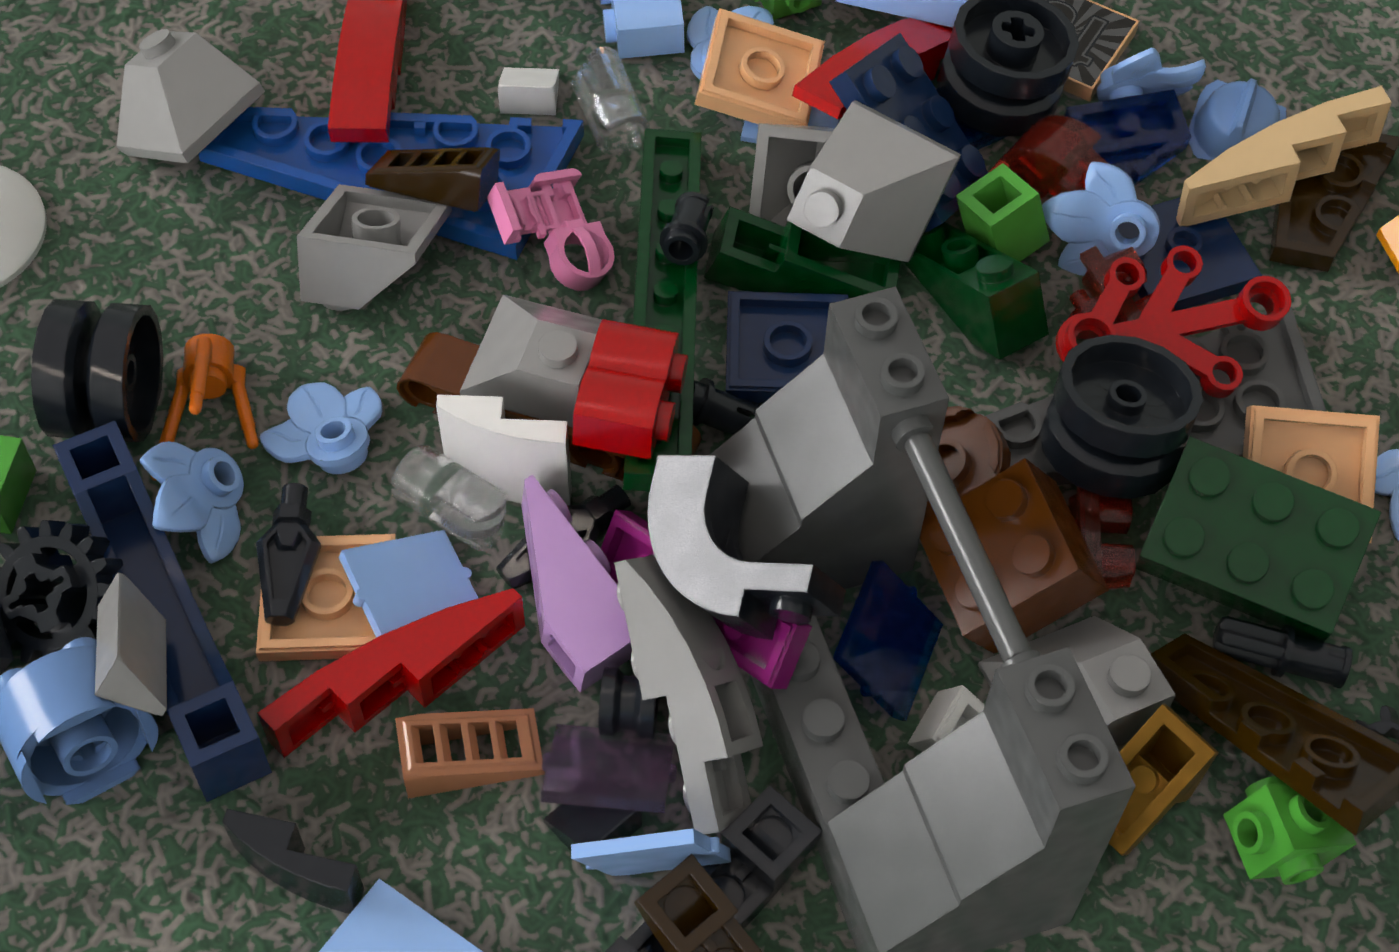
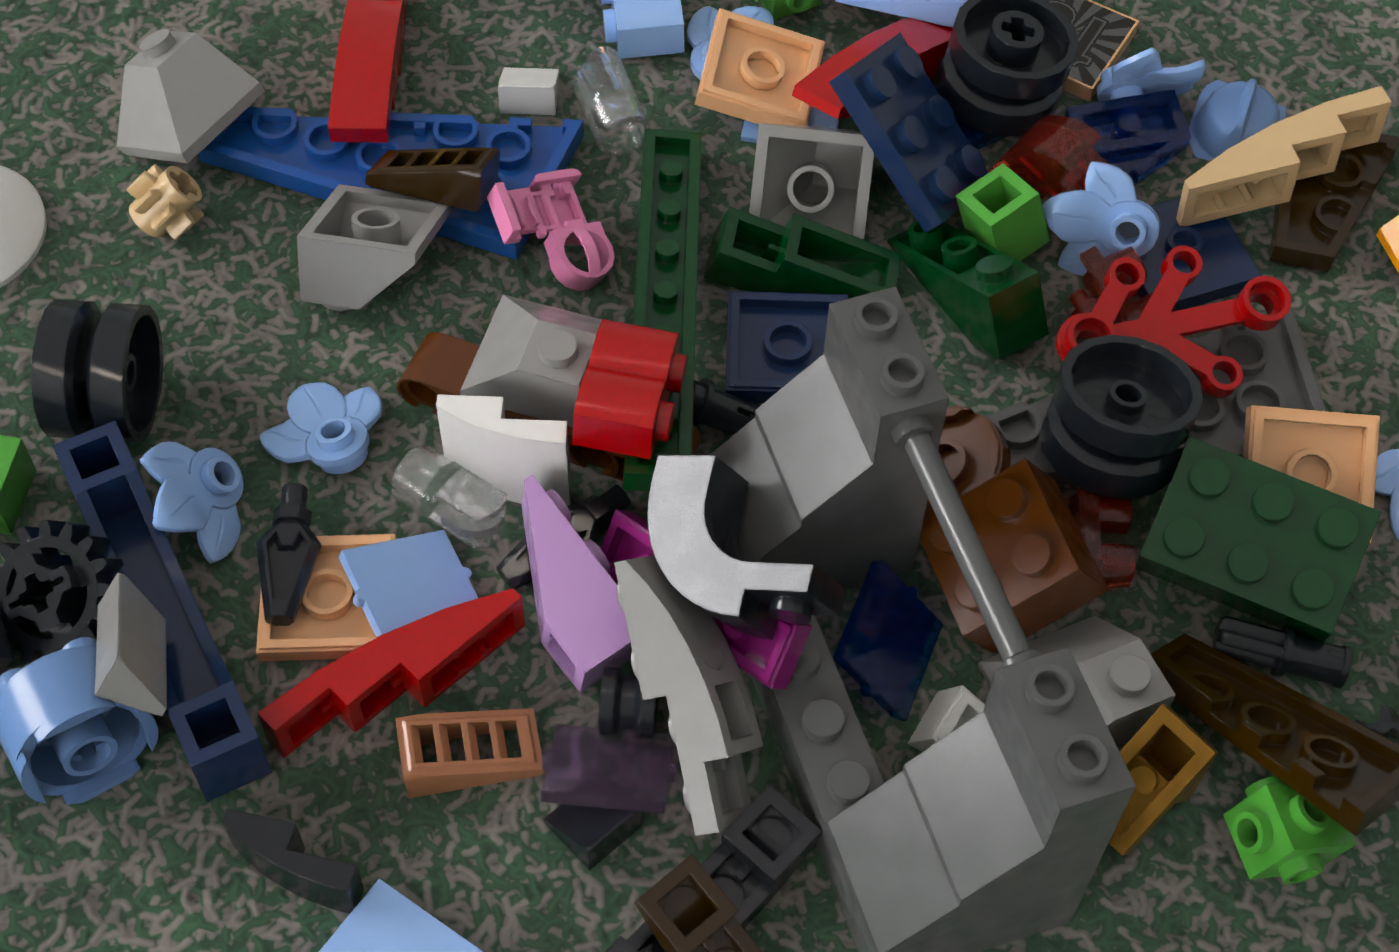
orange plant [150,334,259,481] -> none
light blue piece [571,828,731,876] -> none
black pin [659,191,714,265] -> none
light grey slope [786,100,961,262] -> none
none -> tan gear [126,164,204,240]

